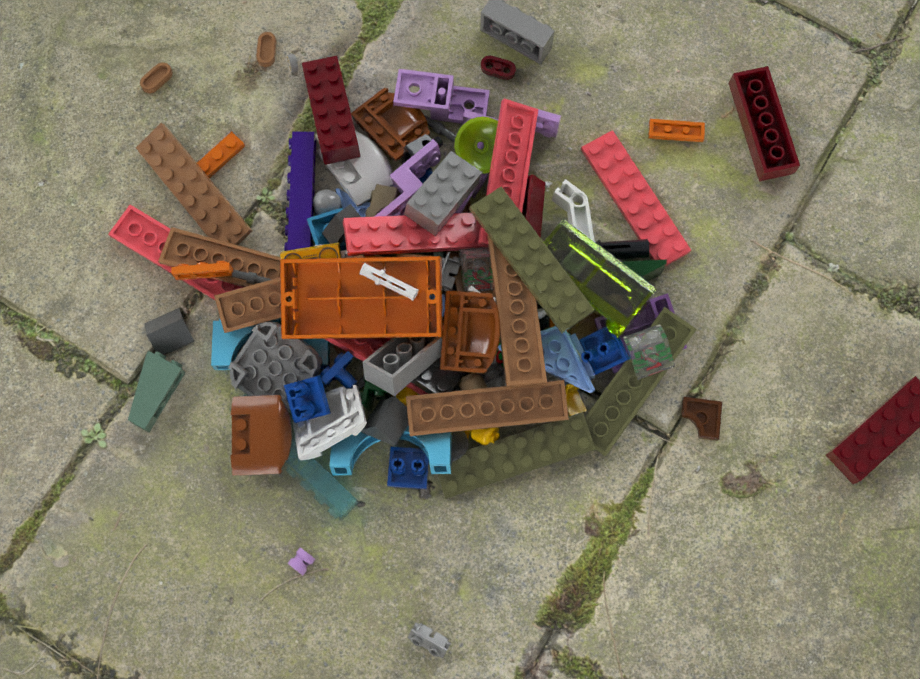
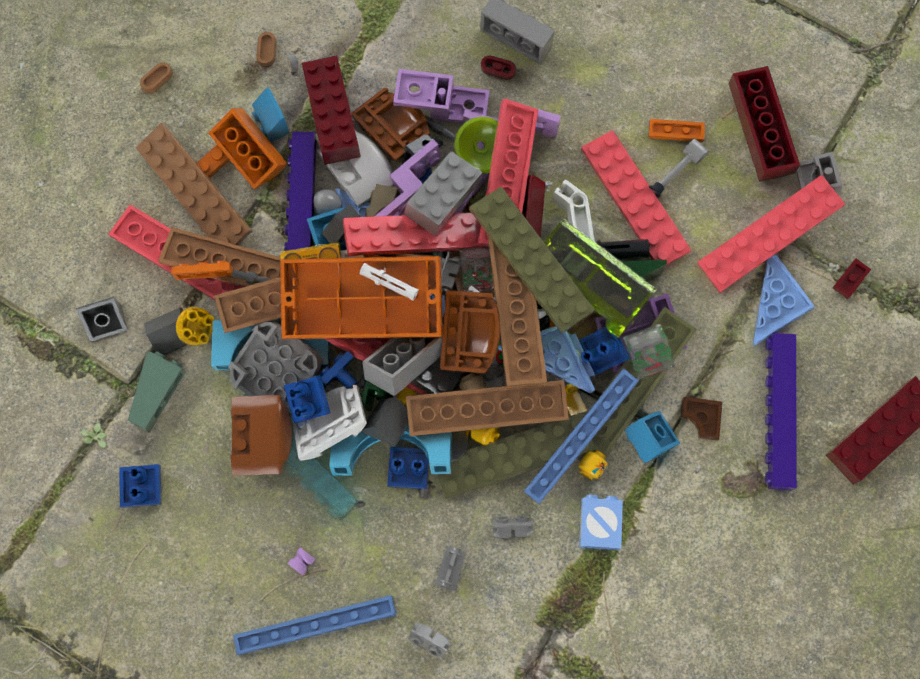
none -> dark grey slope [76,296,128,342]
none -> blue plate [119,464,162,508]
none -> yellow tile [176,307,215,346]
none -> orange slope [208,108,288,190]
none -> medium blue tile [233,595,396,655]
none -> dark azure slope [251,87,289,142]
none -> light grey hinge [435,546,466,591]
none -> light grey hinge [492,515,533,538]
none -> medium blue tile [524,368,639,504]
none -> yellow head [578,450,608,481]
none -> light blue brick [579,495,623,550]
none -> dark azure slope [624,410,680,463]
none -> light grey piece [649,139,709,198]
none -> coral plate [697,175,845,293]
none -> light blue tile [753,254,815,346]
none -> dark purple brick [765,333,797,491]
none -> light grey brick [796,152,842,194]
none -> dark red plate [832,258,871,299]

